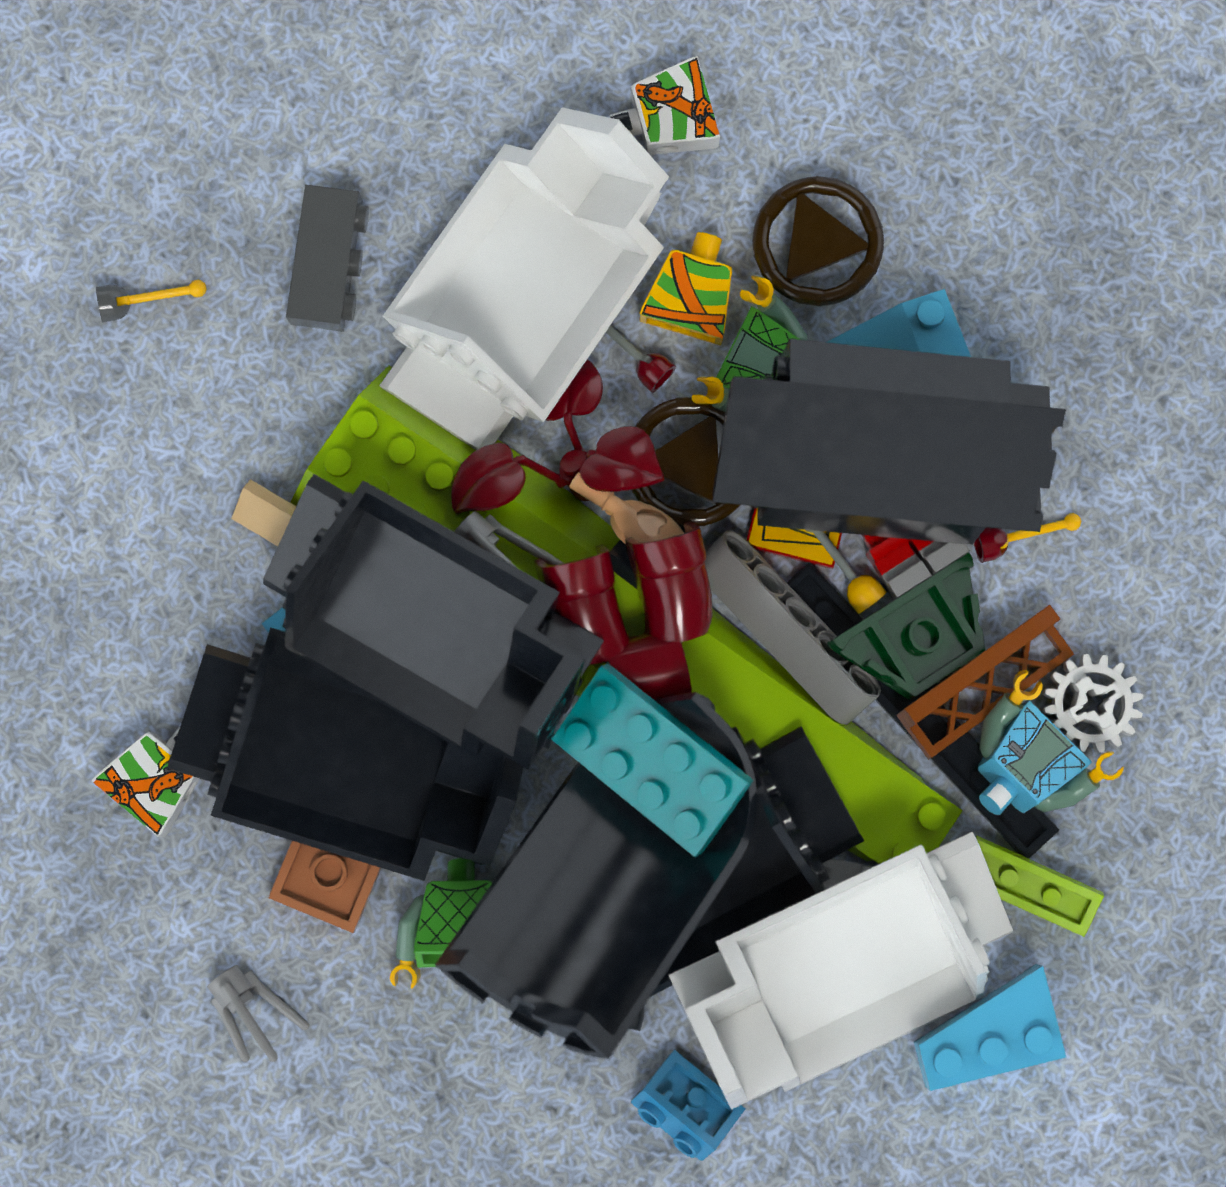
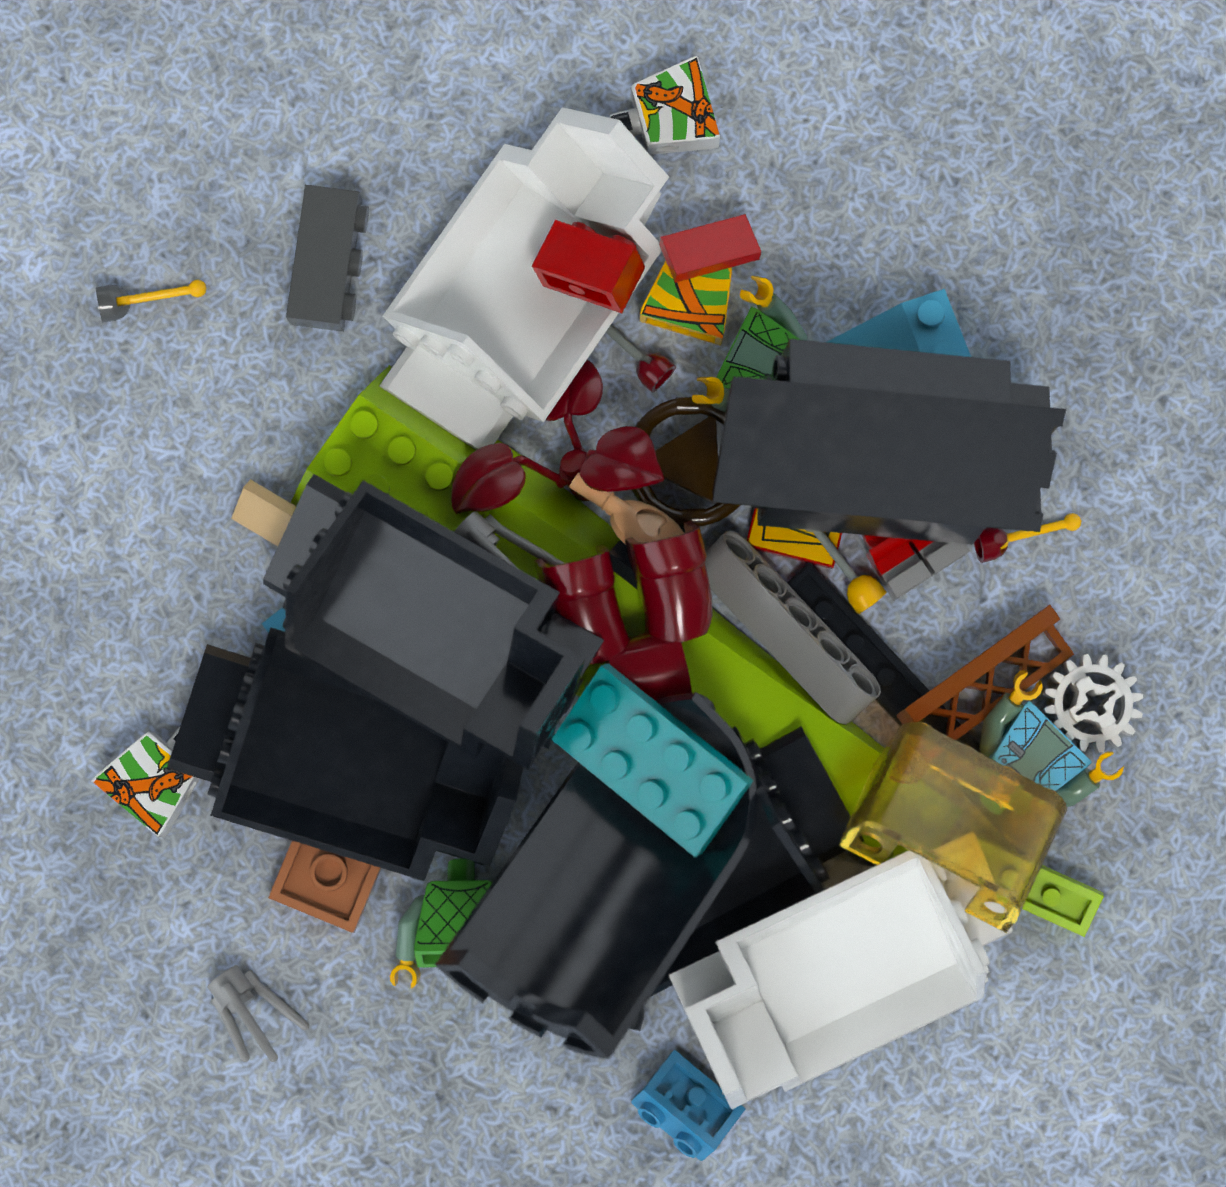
dark brown piece [752,176,884,307] -> none
dark green wing [827,553,986,700] -> none
medium azure wedge [914,964,1066,1091] -> none
none -> red brick [532,220,645,313]
none -> red tile [659,214,762,283]
none -> clear yellow windscreen [839,722,1067,933]

